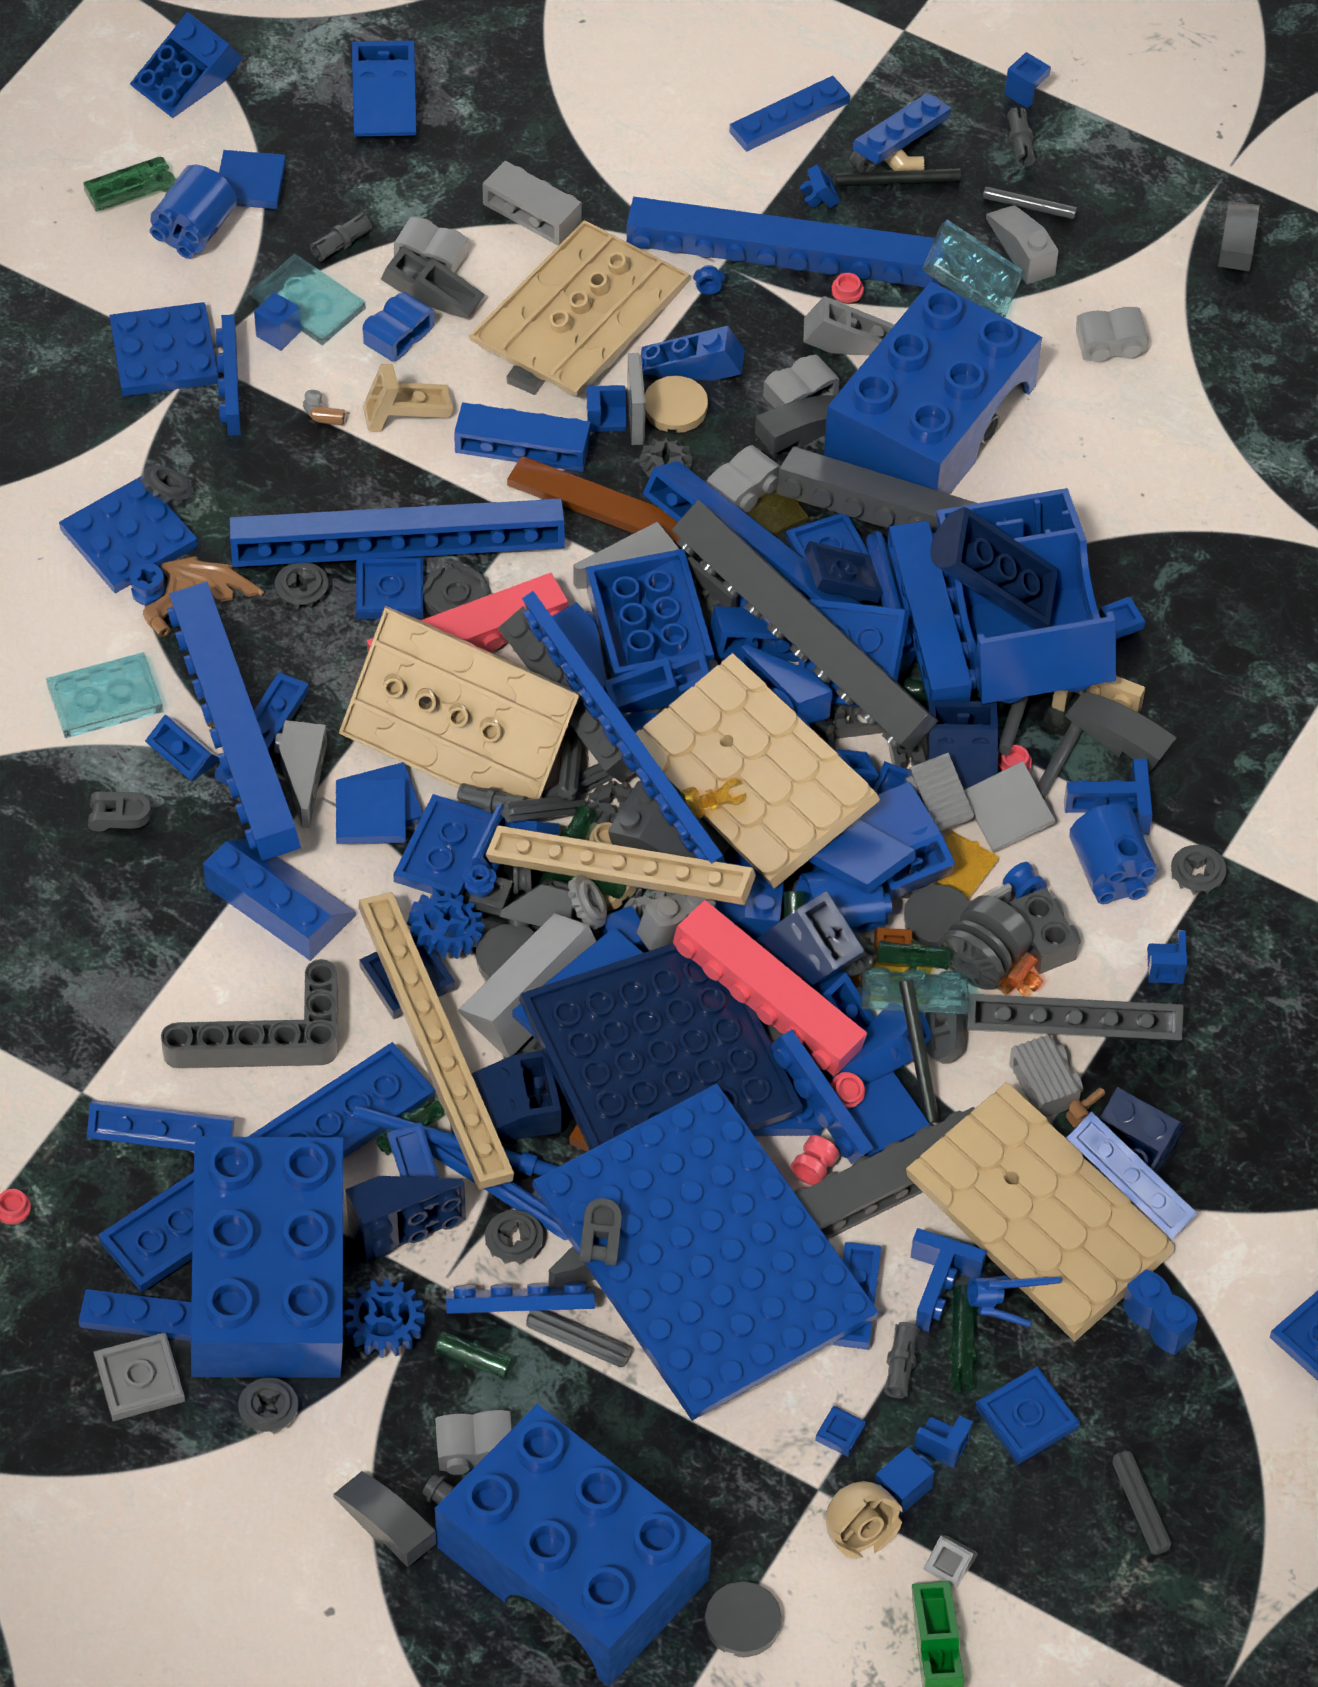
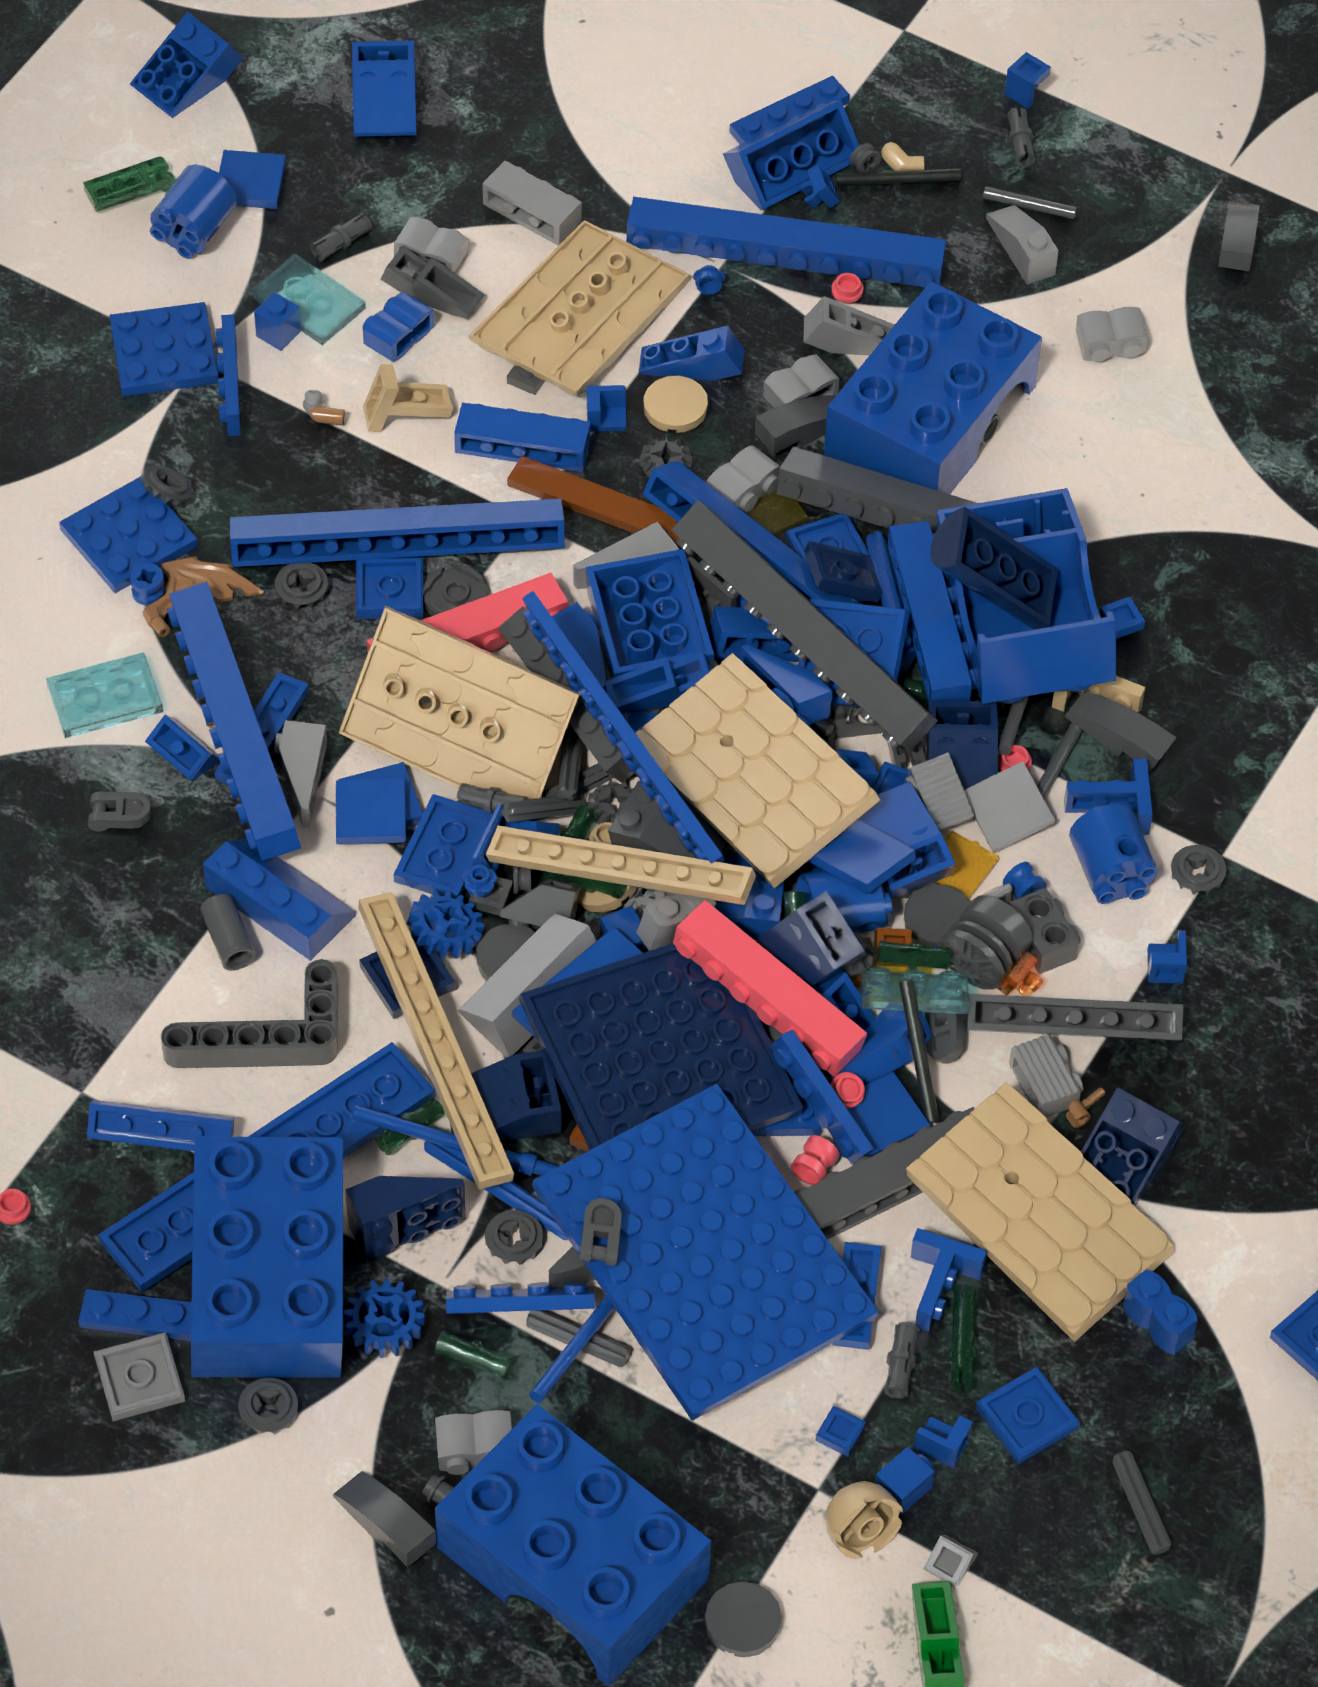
blue tile [387,1122,439,1178] -> none
light grey gear [568,875,607,930] -> none
light grey tile [627,353,645,445] -> none
clear yellow piece [683,778,747,819] -> none
blue plate [852,93,951,165] -> none
clear light blue plate [922,219,1024,317] -> none
blue plant [967,1275,1062,1327] -> none
plate [1066,1111,1198,1240] -> none
none -> dark grey pin [200,894,256,971]
none -> blue bar [530,1296,615,1403]
none -> blue slope [723,100,860,210]

